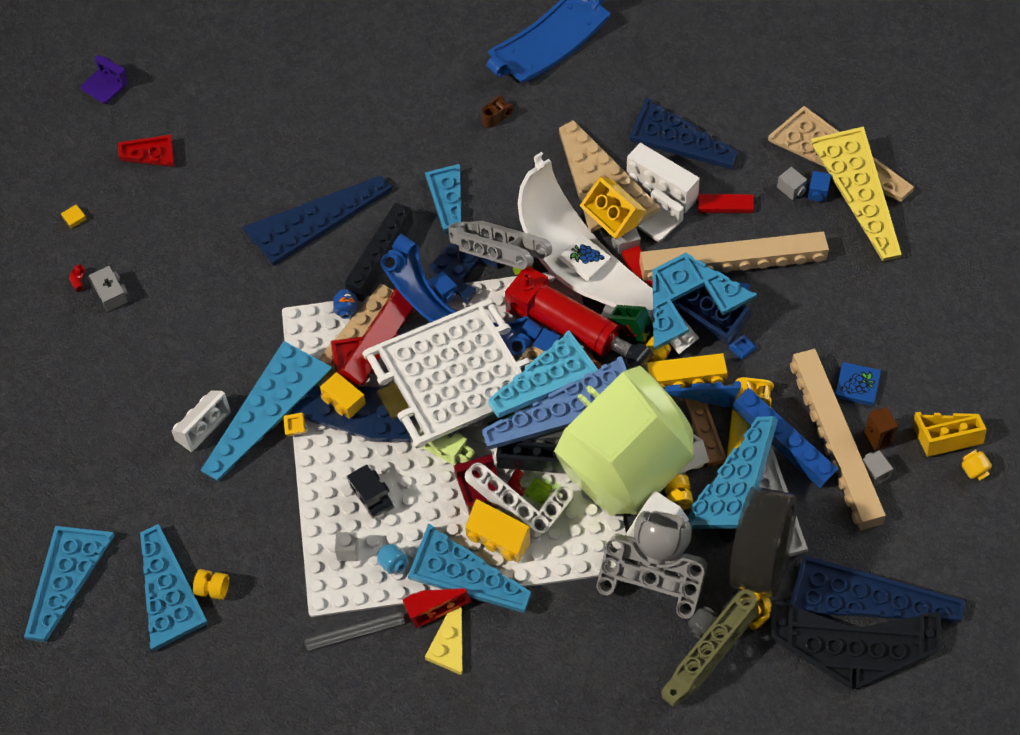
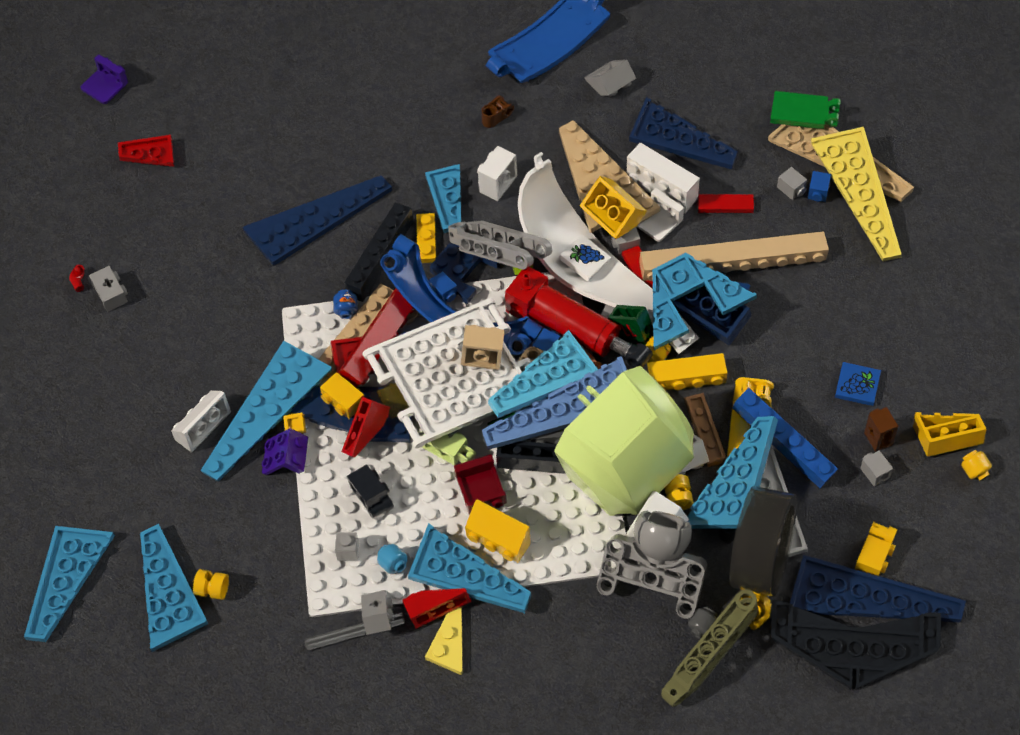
yellow tile [61,205,87,229] -> none
white beam [465,463,573,537] -> none
red arm [508,469,525,497] -> none
clear neon green tile [525,477,552,504] -> none
blue wing [665,381,741,408] -> none
blue tile [729,334,756,360] -> none
tan brick [790,349,886,531] -> none
none -> dark purple bracket [262,428,309,475]
none -> red slope [341,397,391,457]
none -> light grey brick [361,590,394,635]
none -> yellow plate [416,213,436,263]
none -> tan brick [461,325,505,370]
none -> white brick [477,146,517,201]
none -> light grey slope [584,60,636,97]
none -> green tile [770,91,841,129]
none -> yellow hinge [855,522,897,576]

